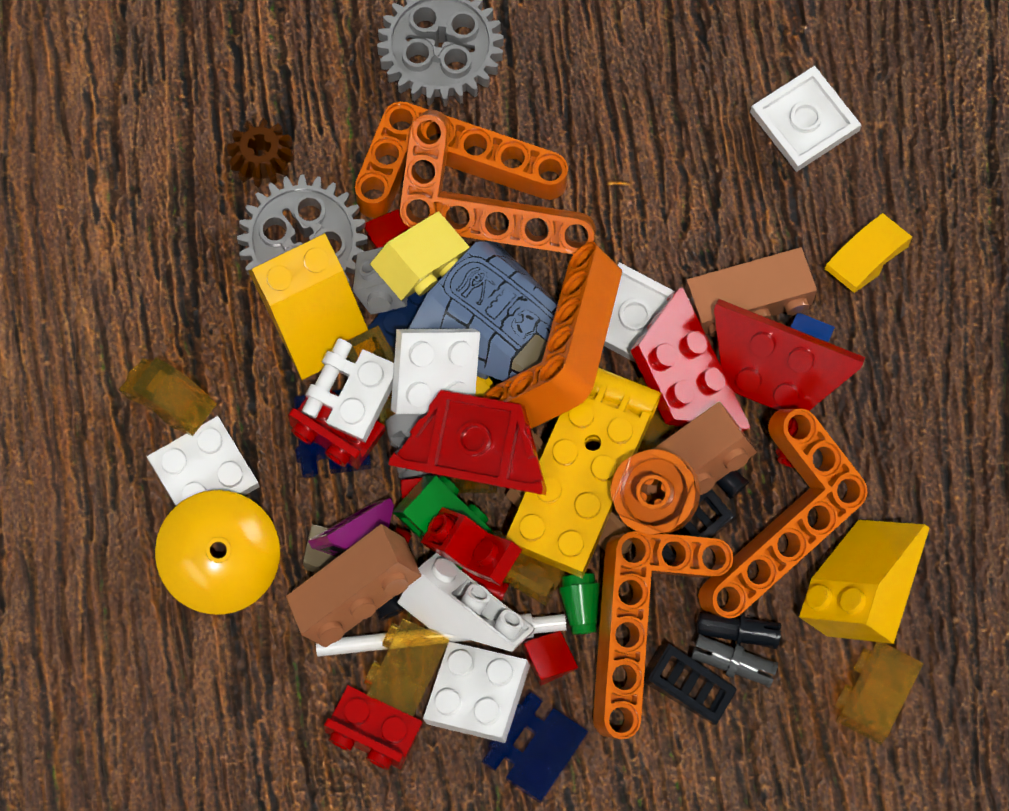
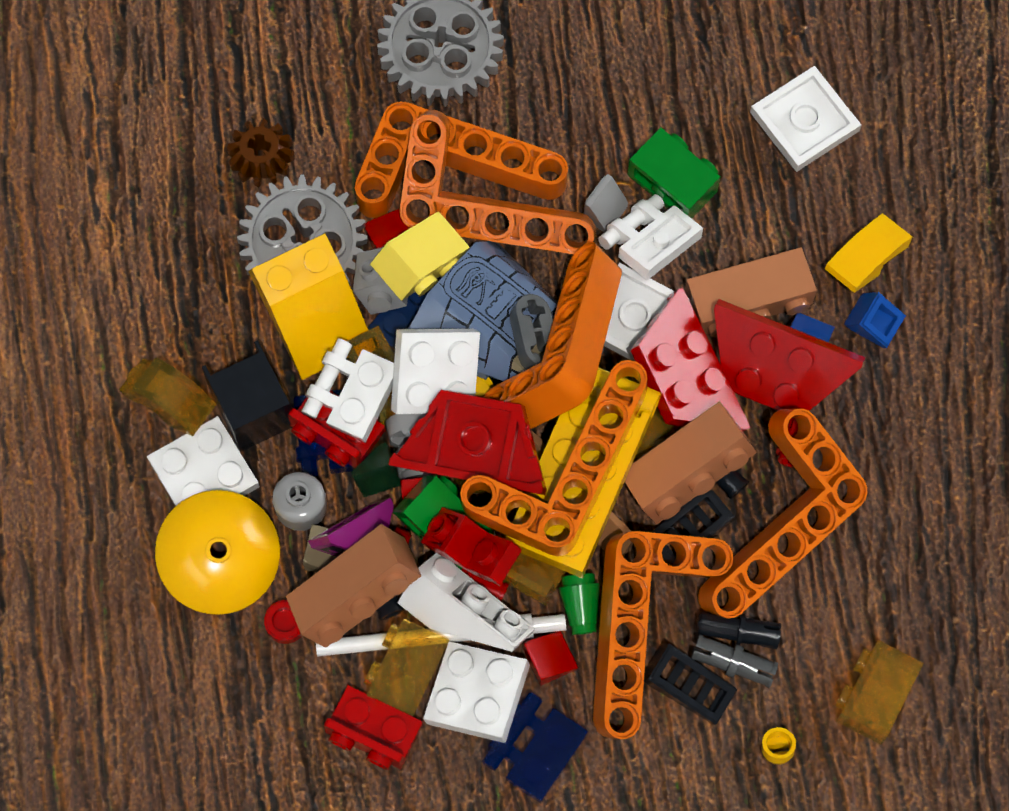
orange brick [611,449,700,535] -> none
yellow slope [799,520,929,644] -> none
none -> black piece [202,340,292,451]
none -> red tile [264,600,302,644]
none -> light grey head [272,472,327,531]
none -> clear green slope [351,442,401,497]
none -> orange beam [460,360,647,556]
none -> dark grey beam [510,294,553,370]
none -> light grey slope [583,174,628,232]
none -> white plate [598,194,703,280]
none -> green brick [627,127,721,219]
none -> yellow hinge [761,727,796,765]
none -> blue slope [844,292,906,348]

